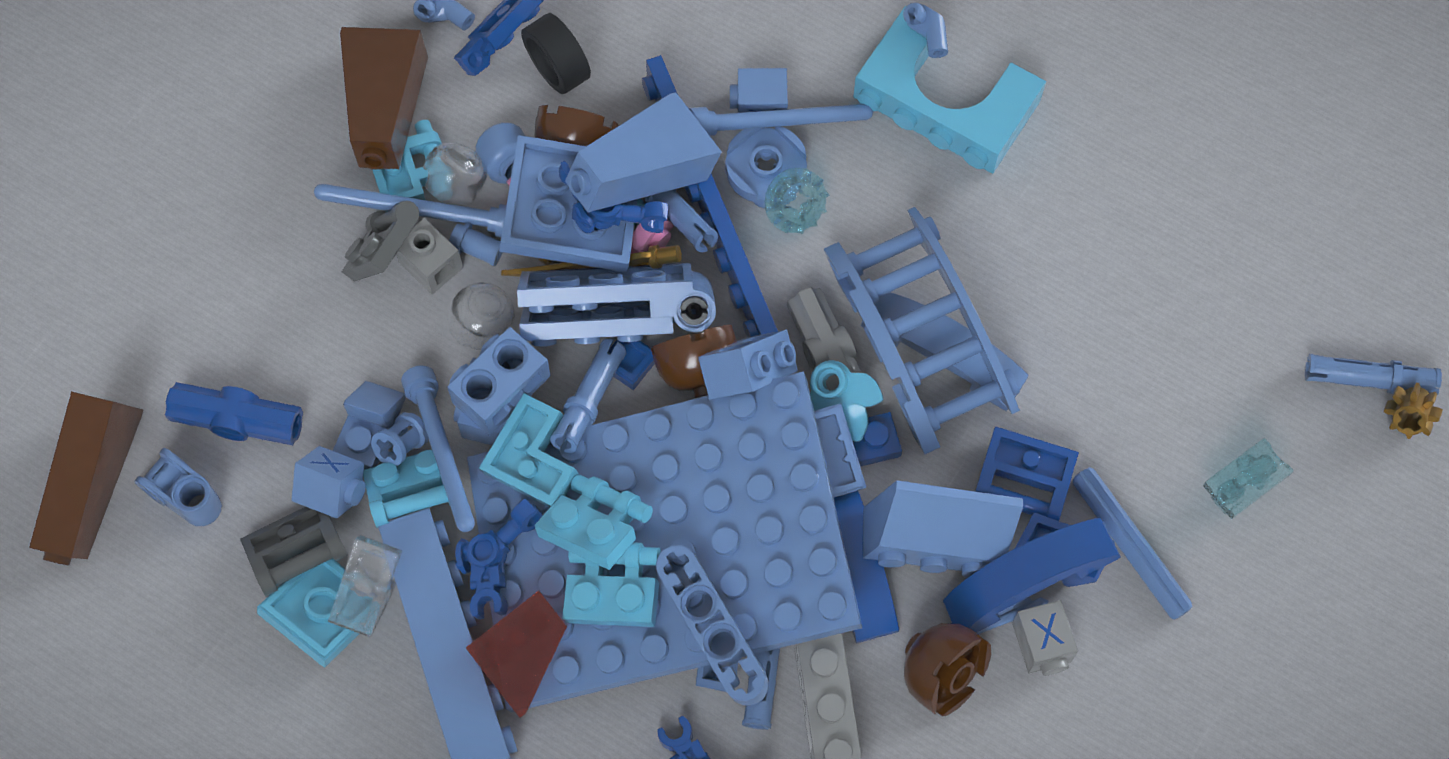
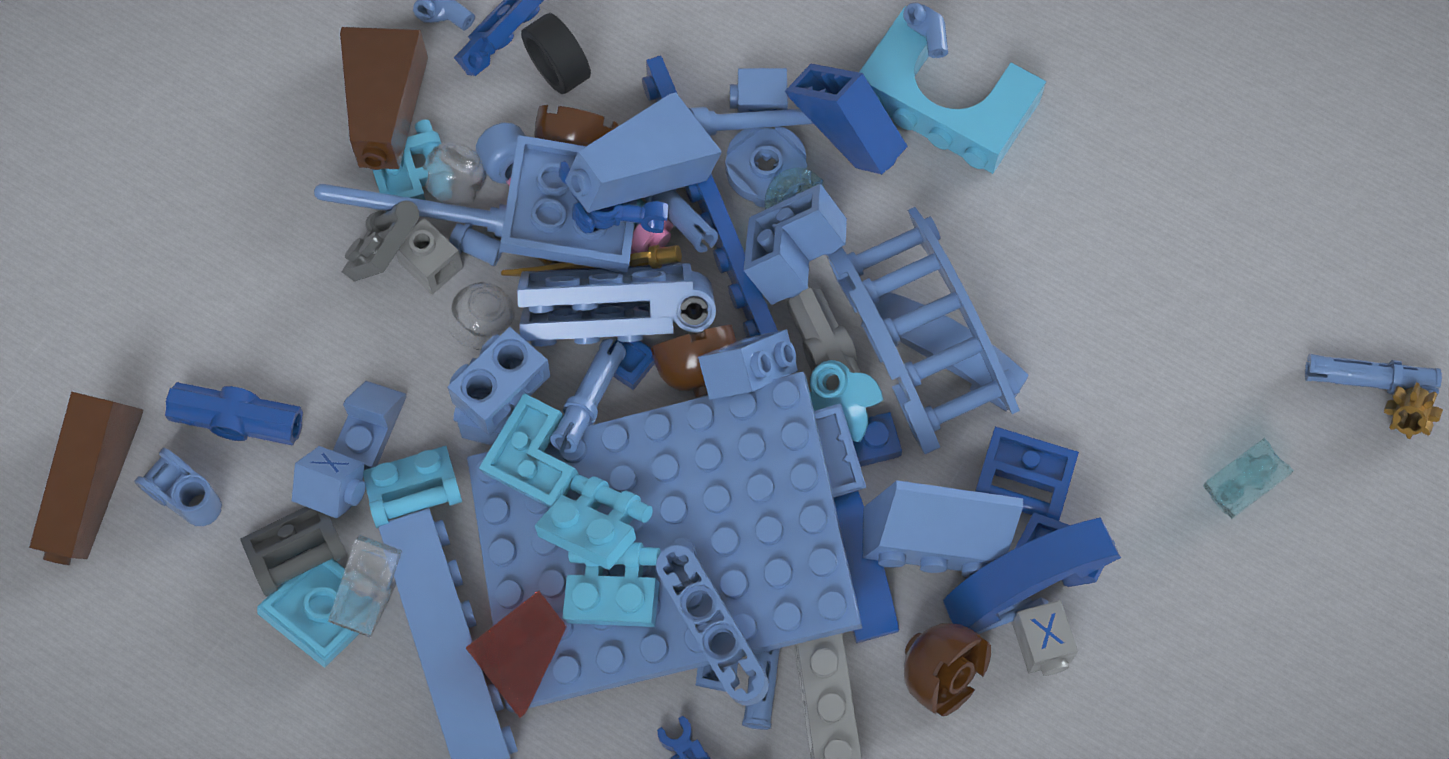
medium blue bush [371,412,429,466] -> none
medium blue piece [401,366,475,532] -> none
blue piece [455,498,543,620] -> none
medium blue axle [1073,467,1192,620] -> none
none -> medium blue brick [744,184,847,305]
none -> blue slope [785,63,908,175]

